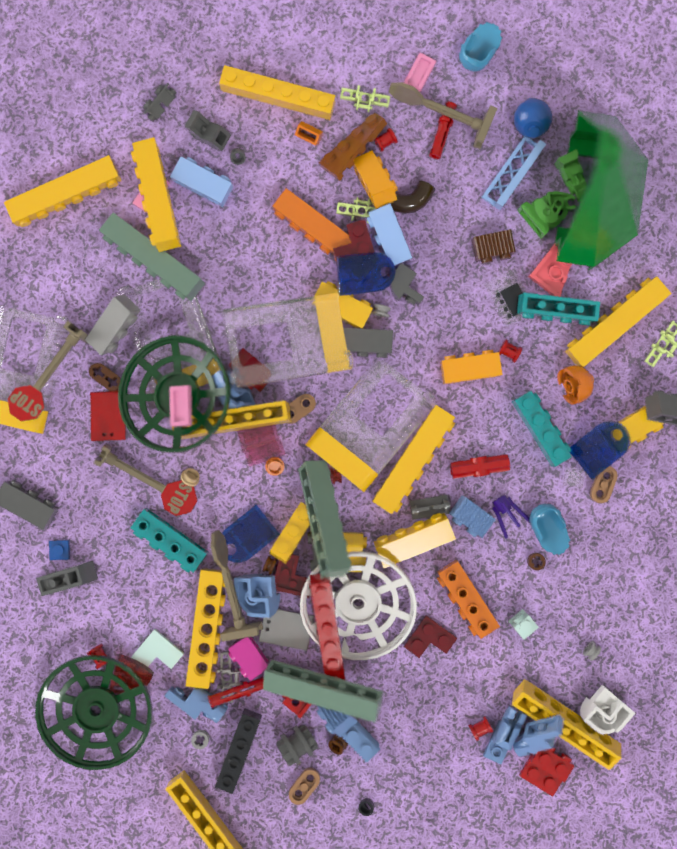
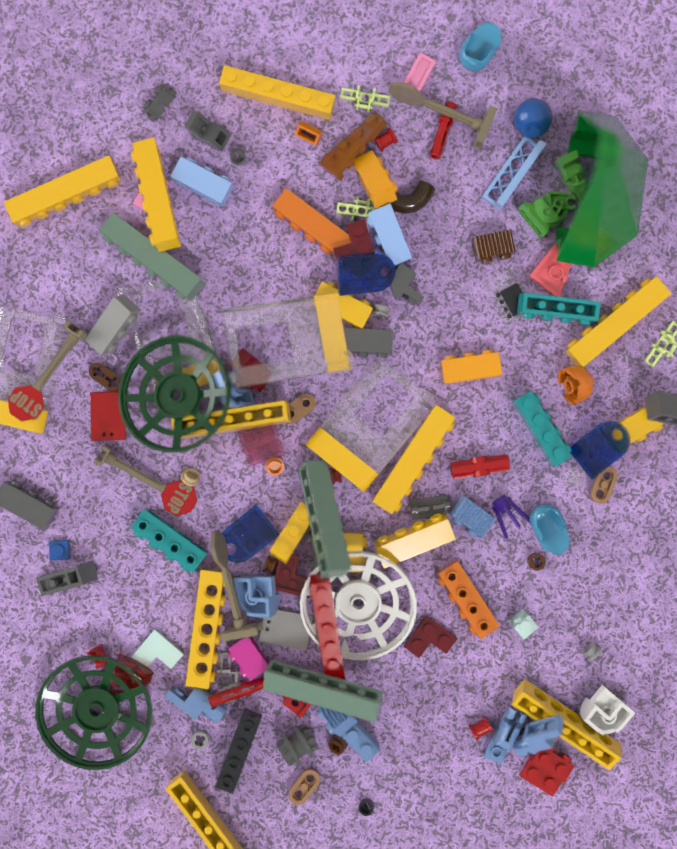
bright pink tile [170,385,192,427] -> none
red bush [498,339,523,363] -> none

